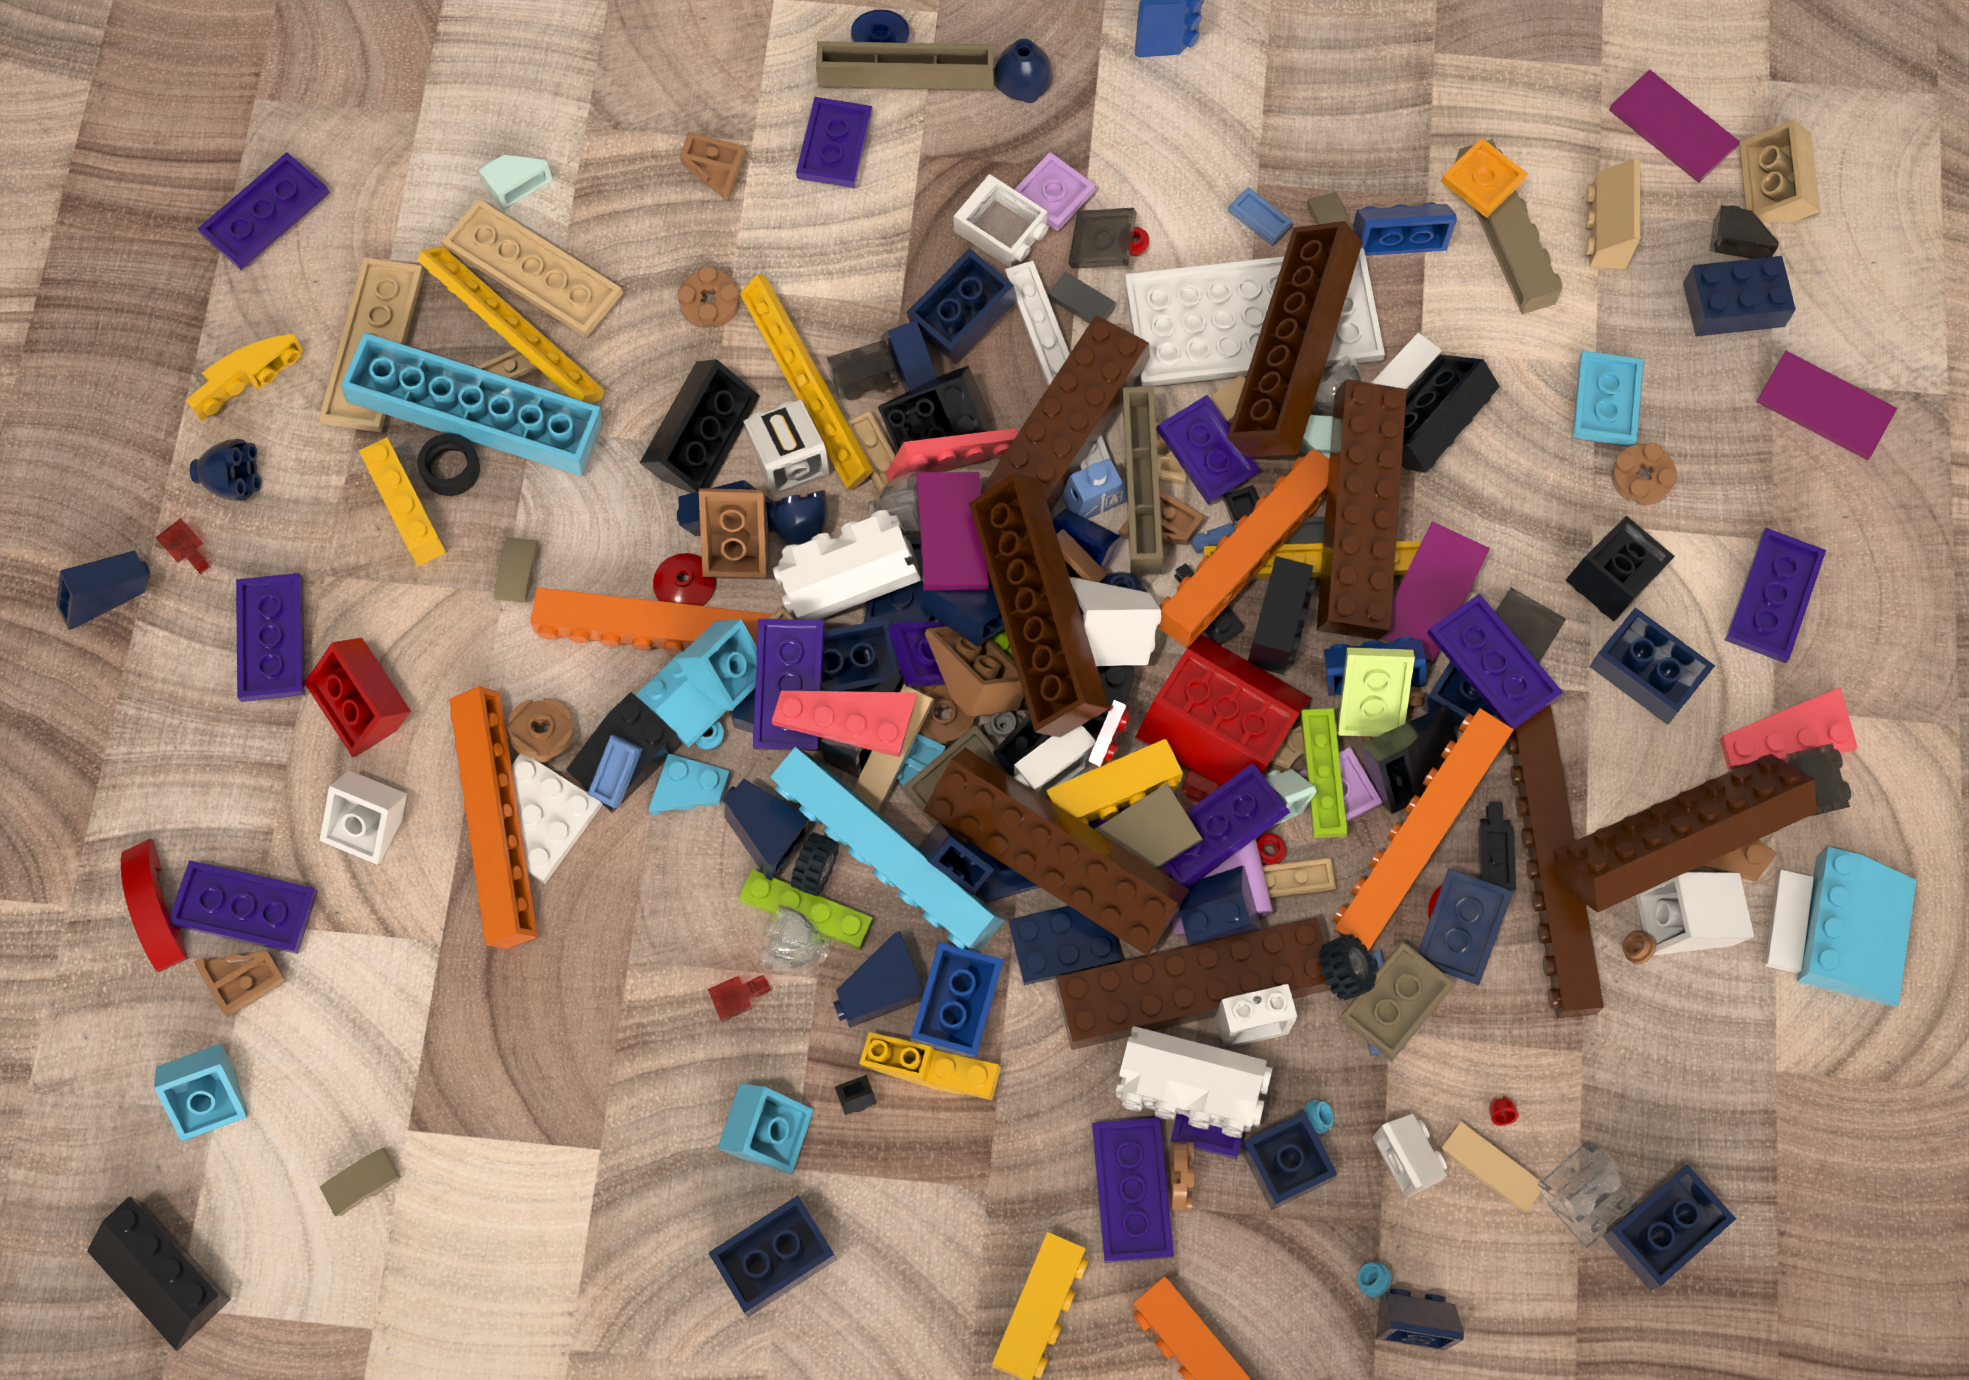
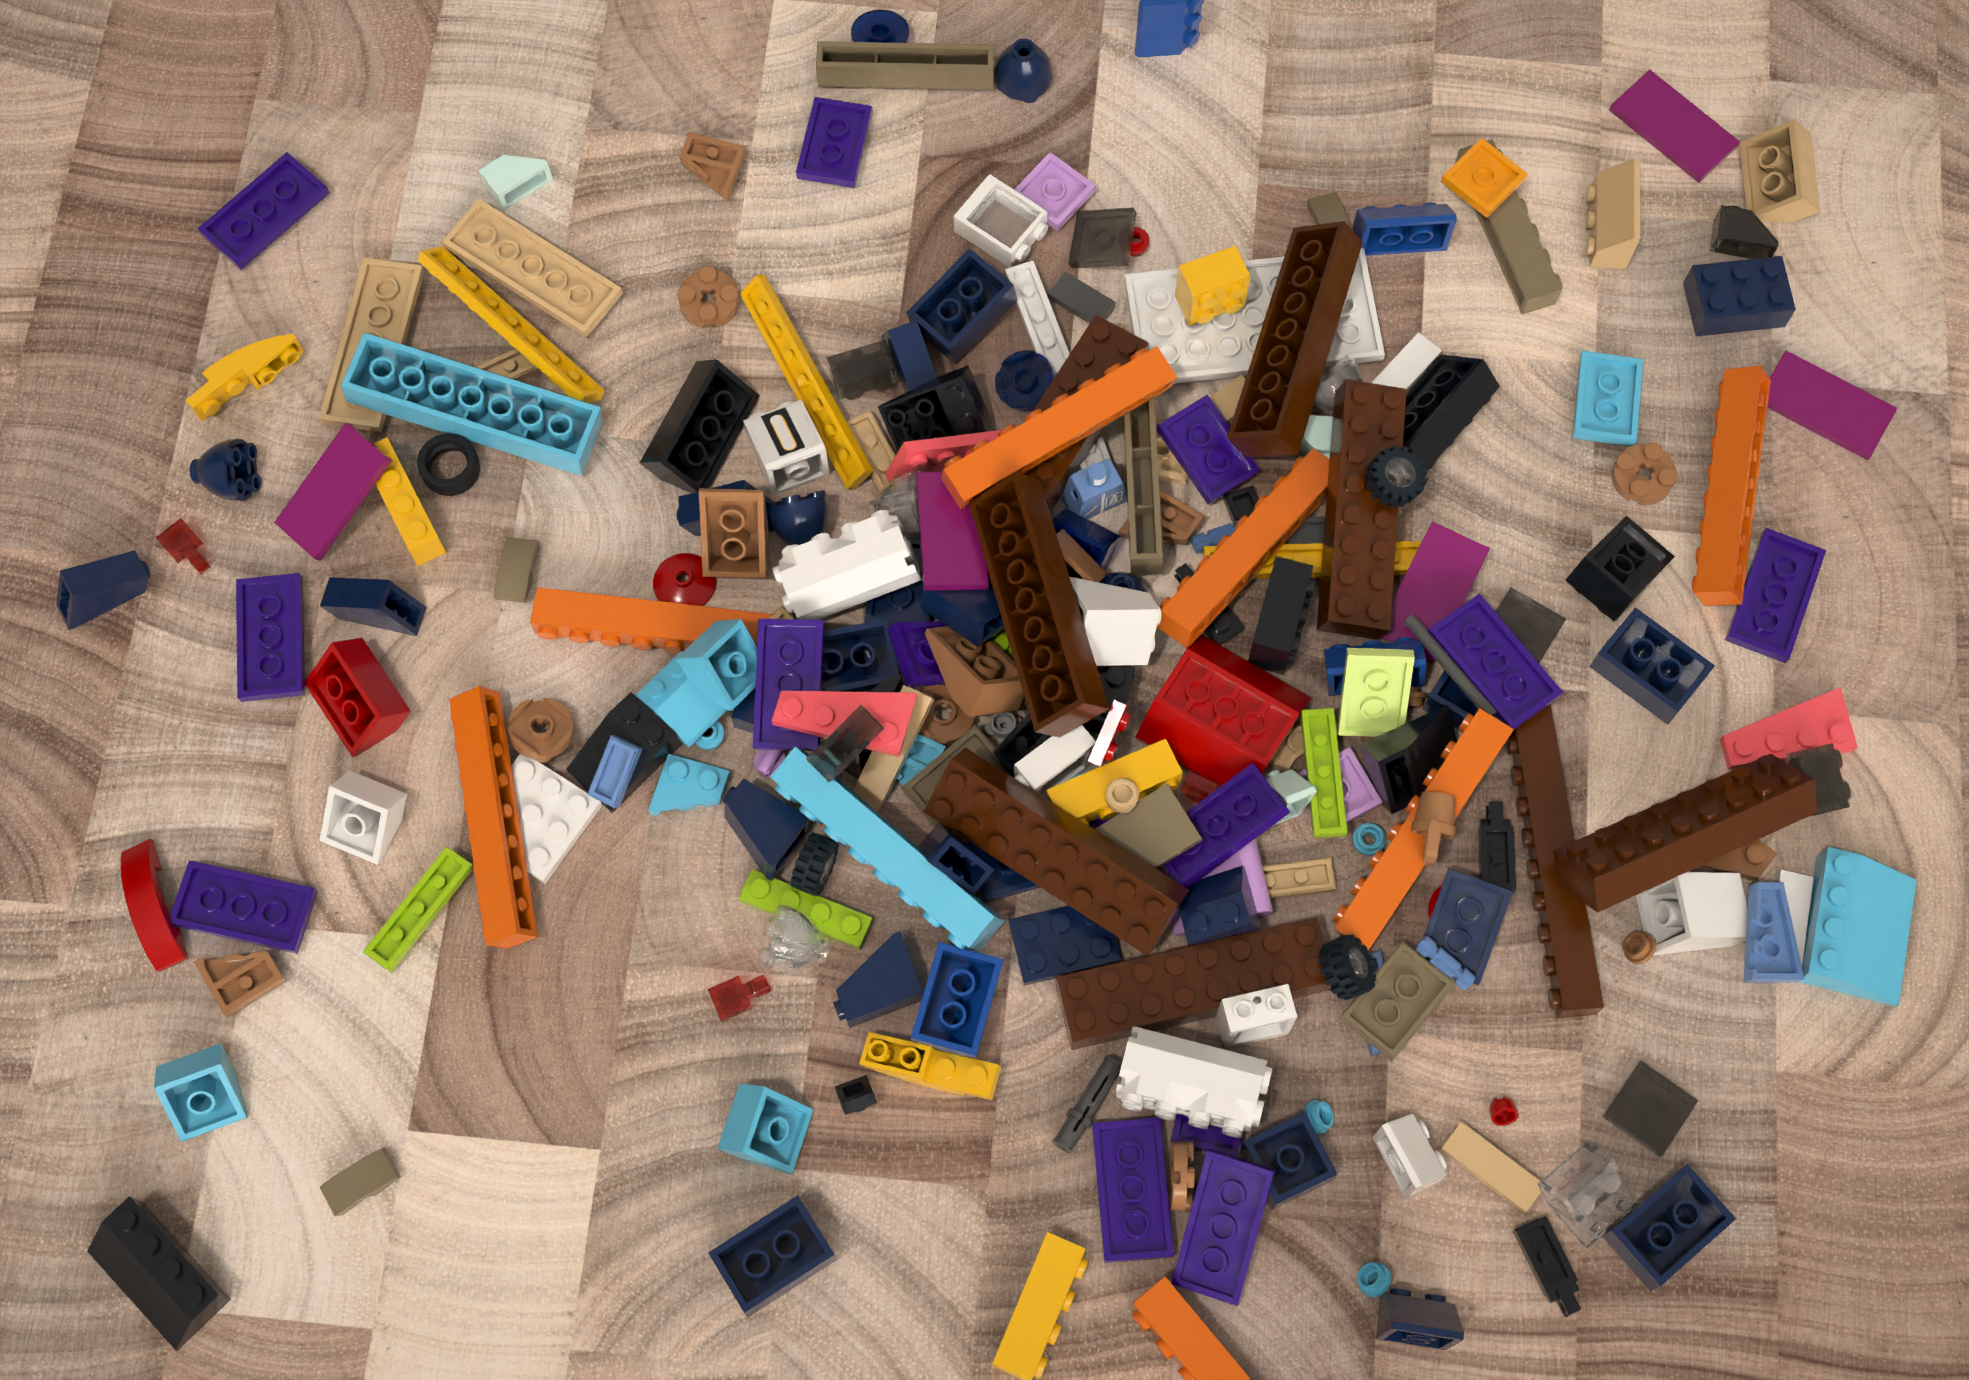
medium blue tile [1228,187,1294,246] -> none
red plate [1256,833,1286,865] -> none
none -> magenta tile [274,422,392,561]
none -> dark blue slope [320,577,426,636]
none -> lime plate [363,846,473,973]
none -> lavender plate [754,750,786,779]
none -> clear smoke slope [806,705,884,782]
none -> orange brick [941,346,1177,510]
none -> clear blue tile [995,350,1056,412]
none -> dark grey pin [1052,1056,1122,1153]
none -> tan tile [1105,778,1139,813]
none -> dark purple plate [1171,1148,1276,1306]
none -> yellow brick [1175,245,1251,326]
none -> medium azure plate [1352,823,1386,856]
none -> black wheel [1365,446,1428,508]
none -> dark grey bar [1404,614,1497,717]
none -> medium nougat piece [1411,791,1456,866]
none -> medium blue axle [1416,936,1475,990]
none -> black hinge [1513,1216,1581,1317]
none -> clear smoke tile [1602,1060,1699,1157]
none -> orange brick [1692,366,1771,606]
none -> medium blue wing [1743,882,1805,983]

